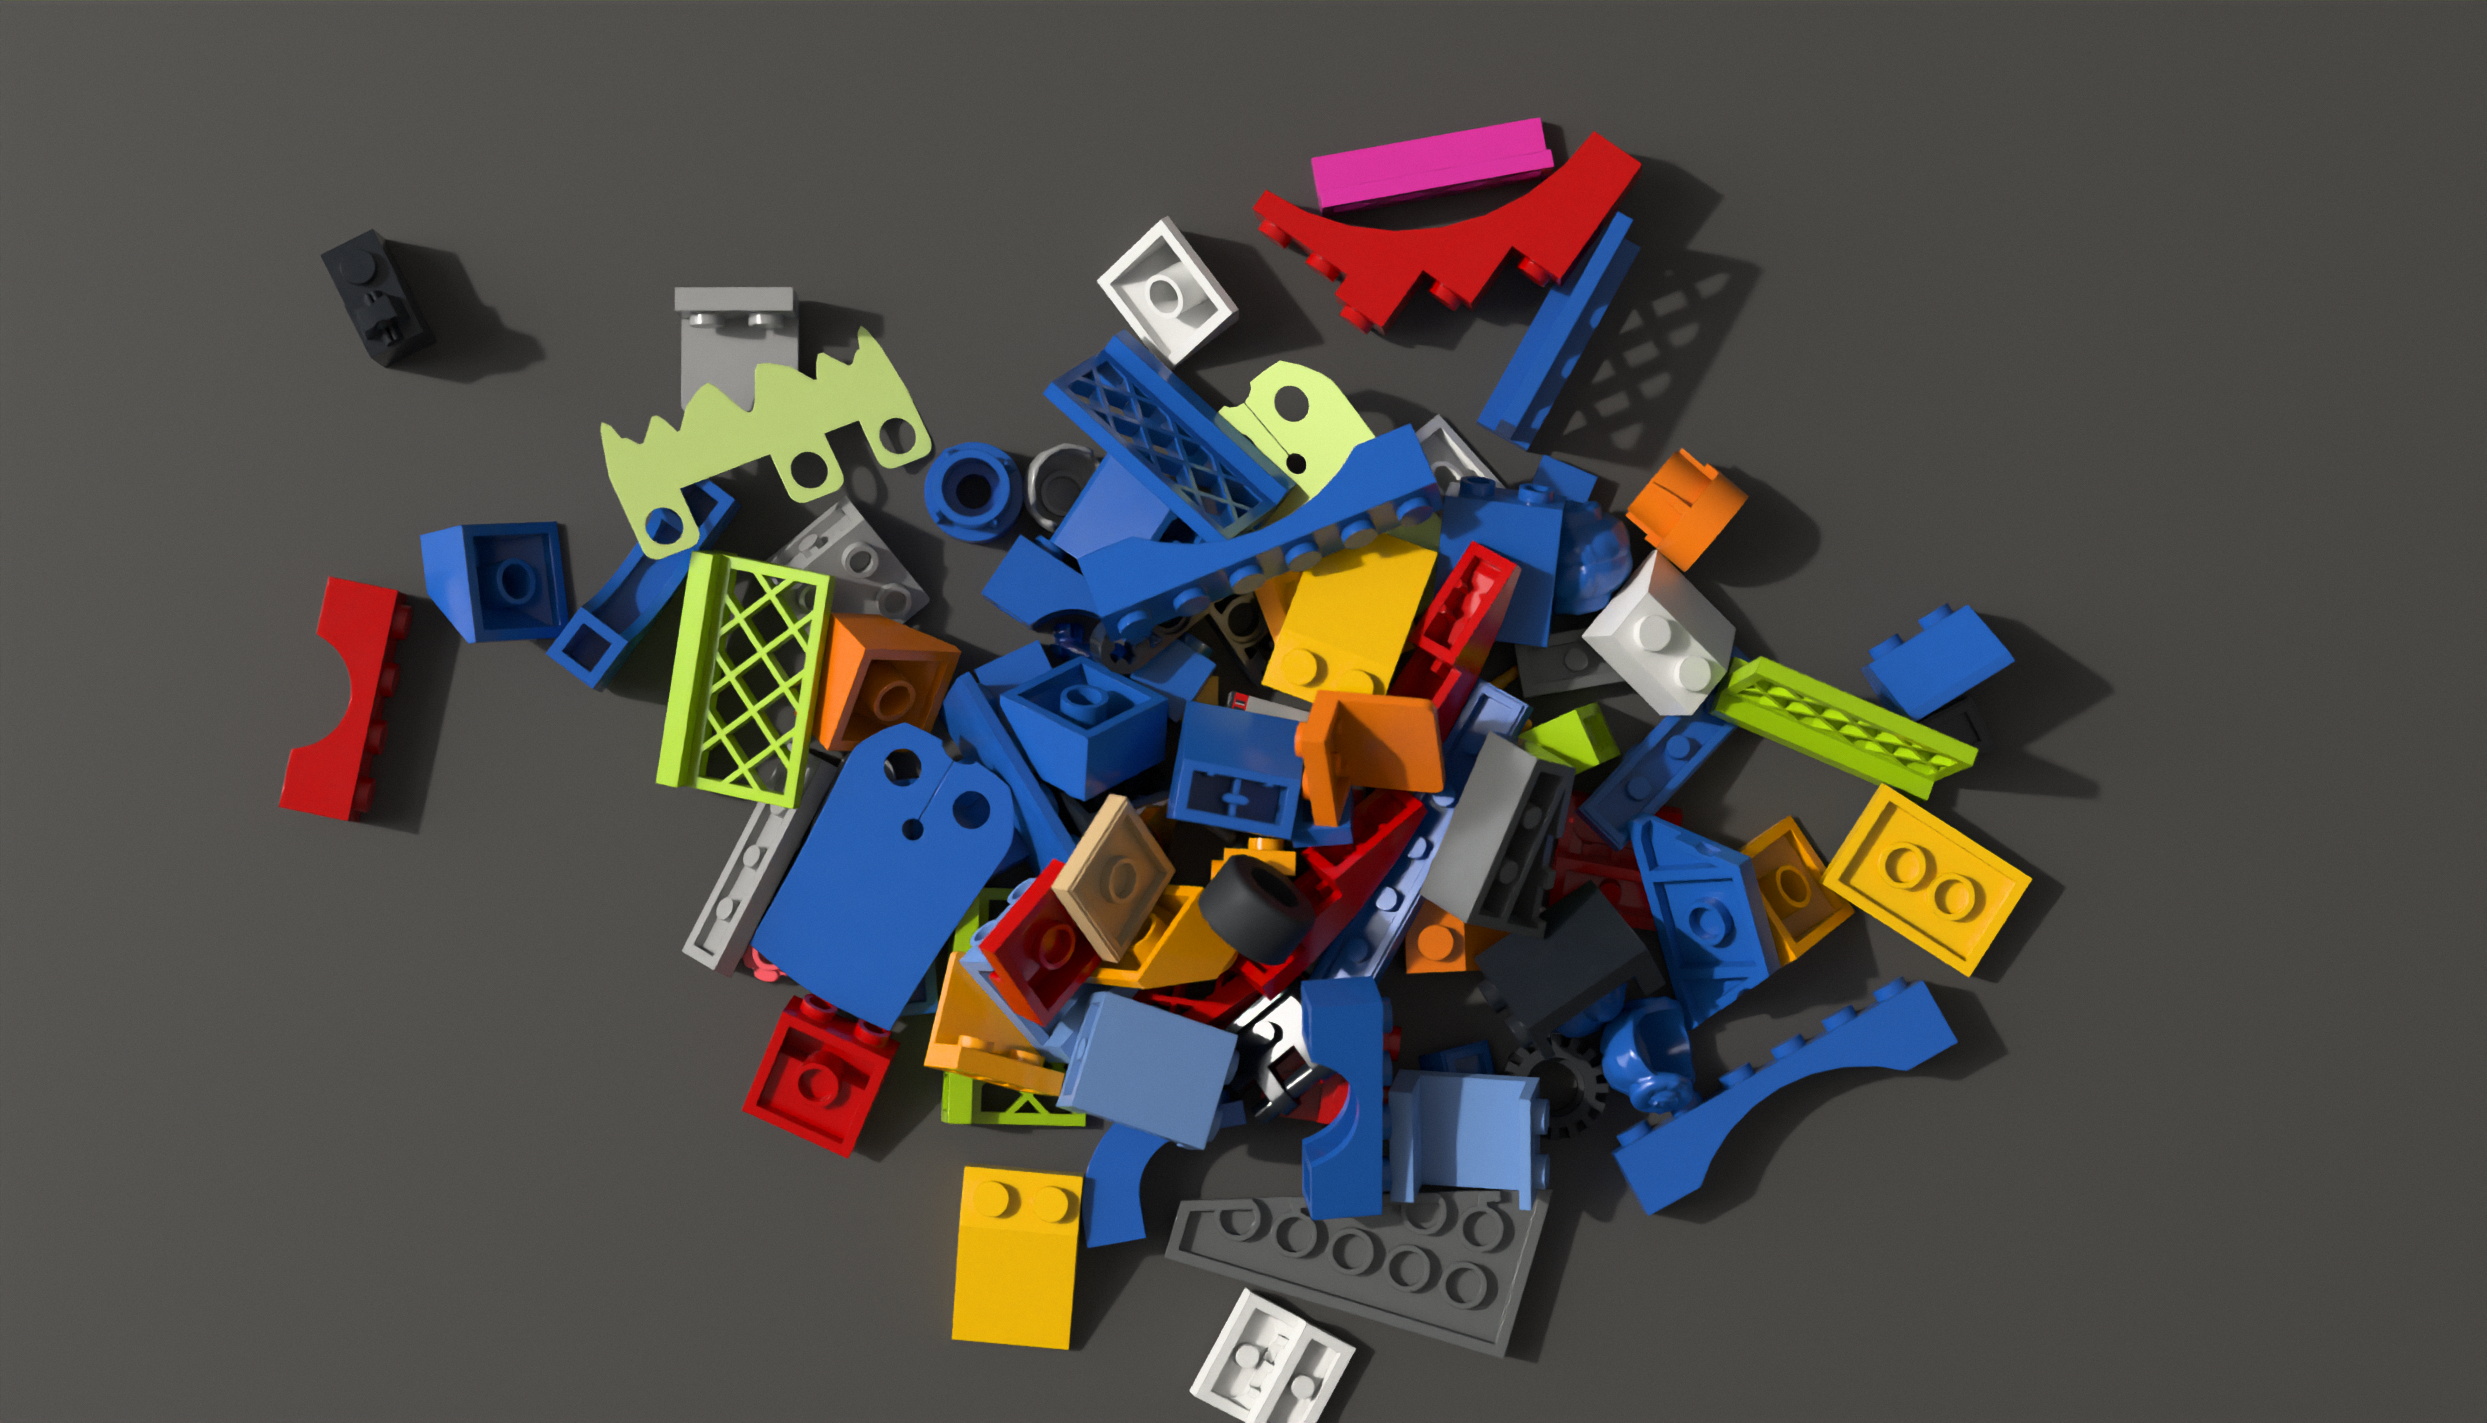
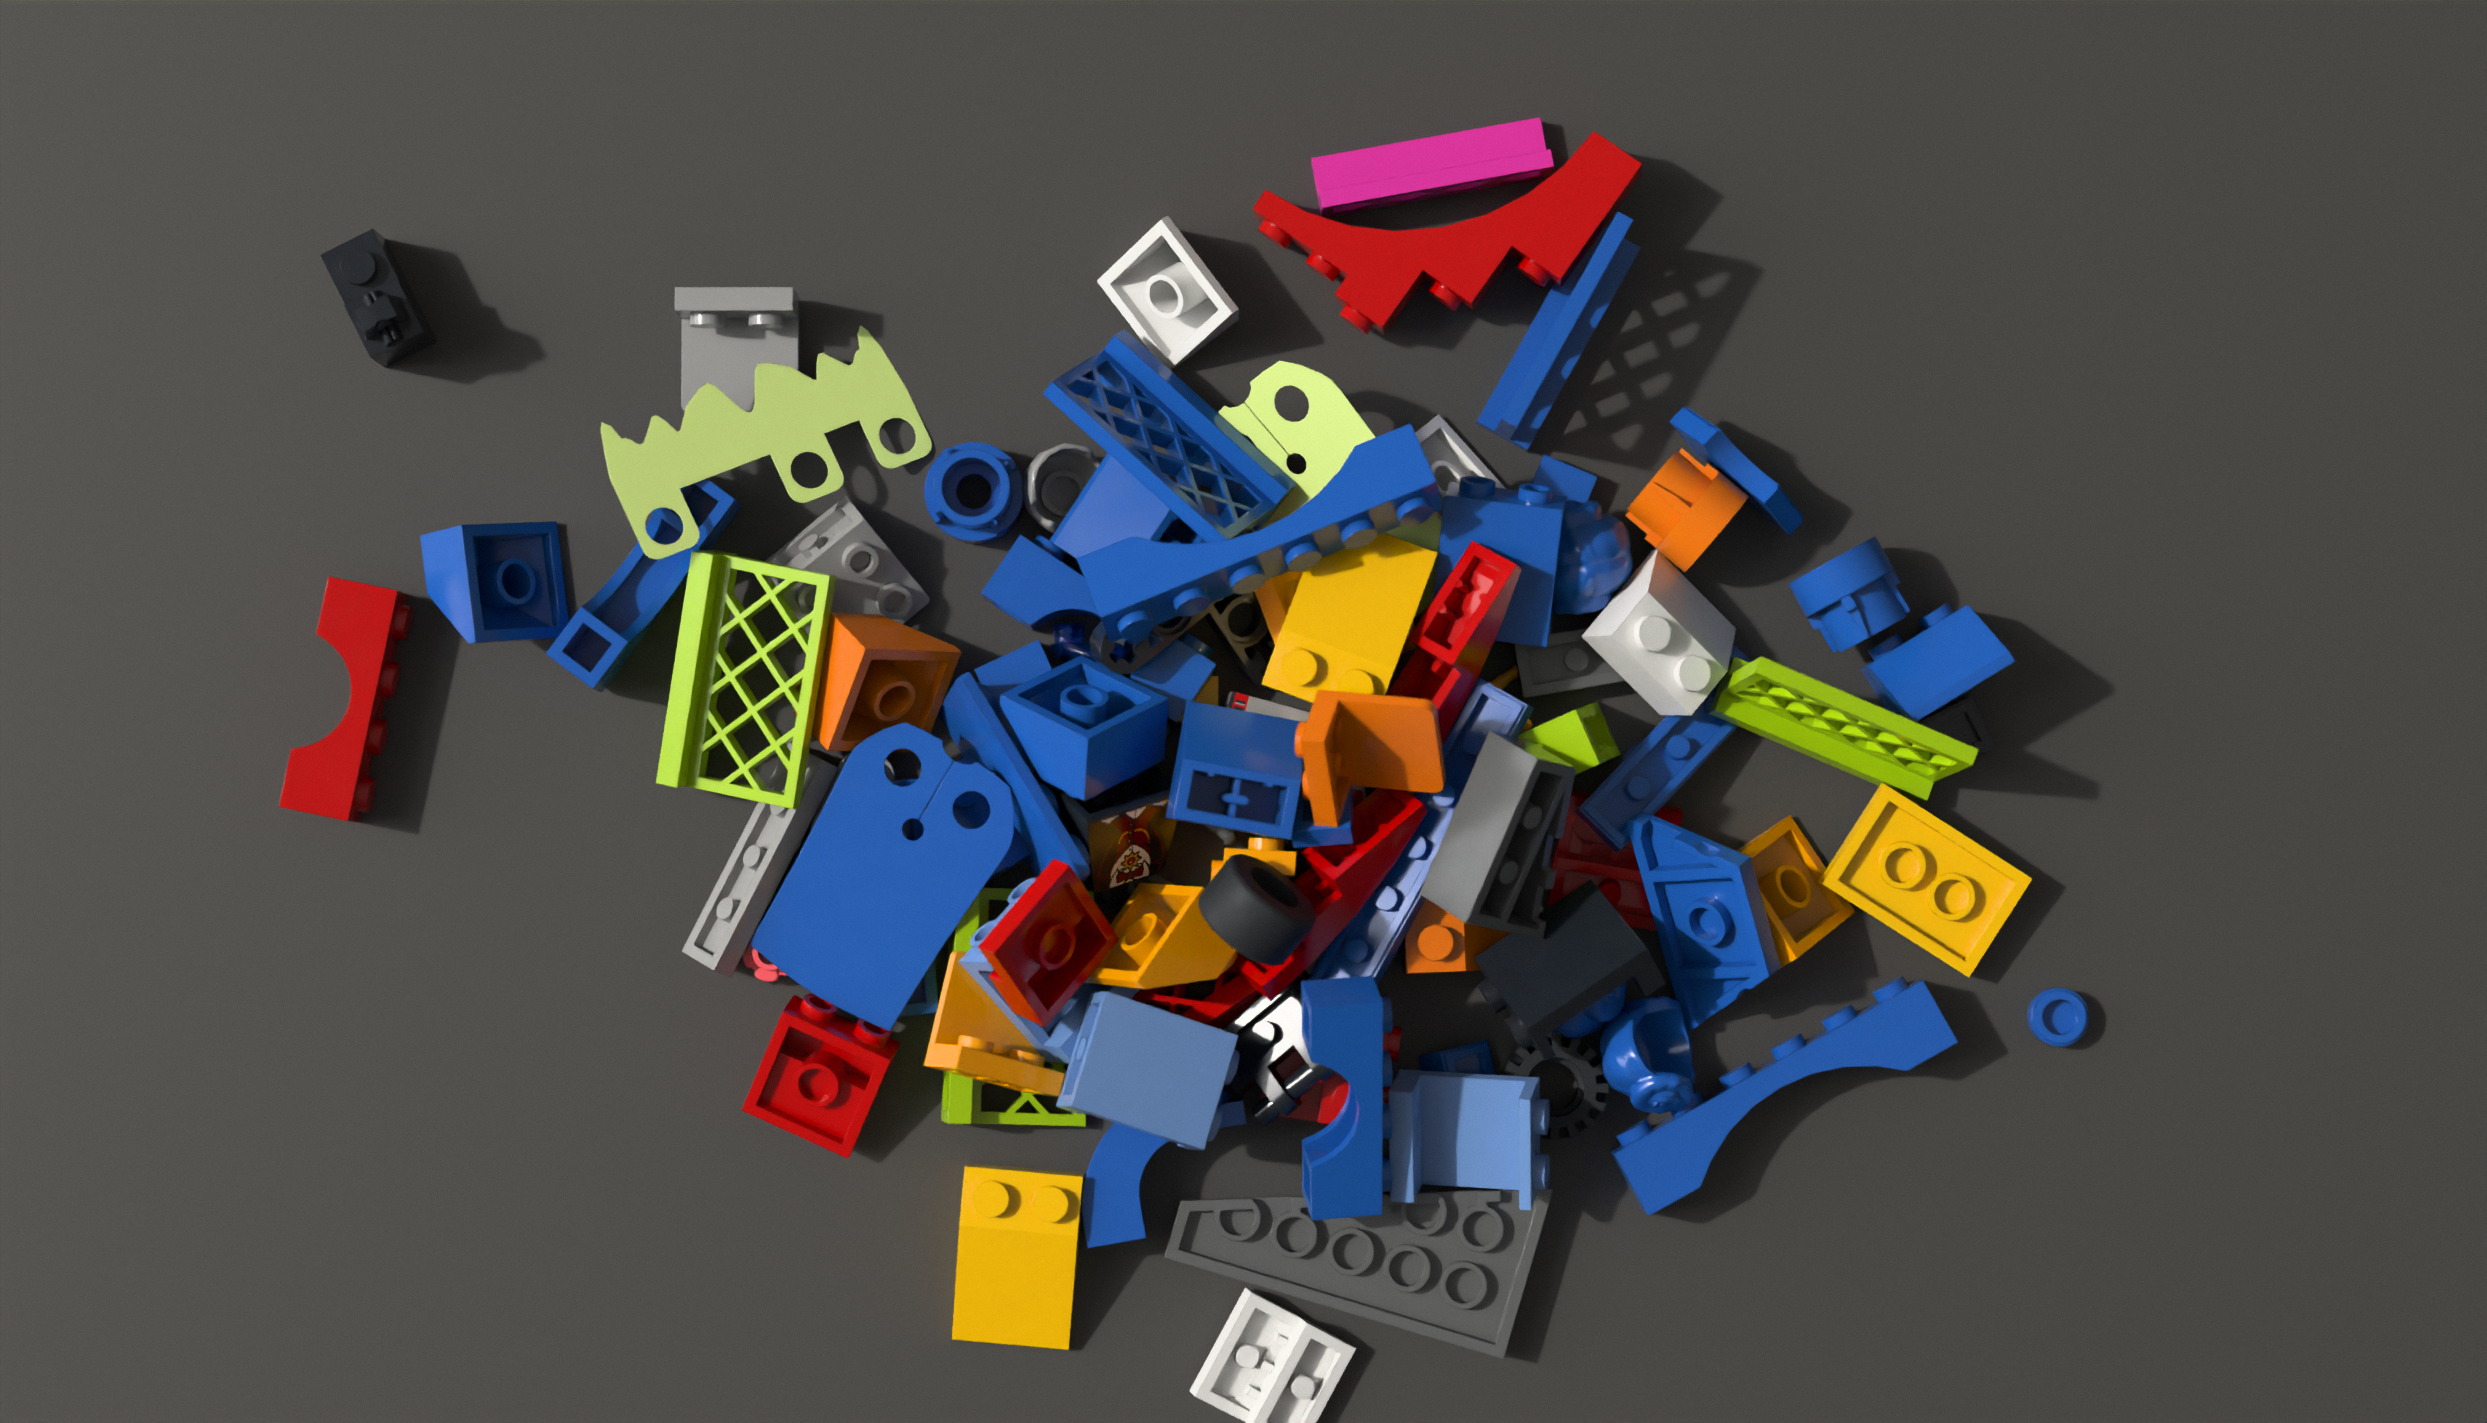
tan tile [1051,794,1176,963] -> none
none -> blue tile [1669,407,1804,535]
none -> blue piece [1788,536,1911,653]
none -> blue tile [2027,987,2089,1046]

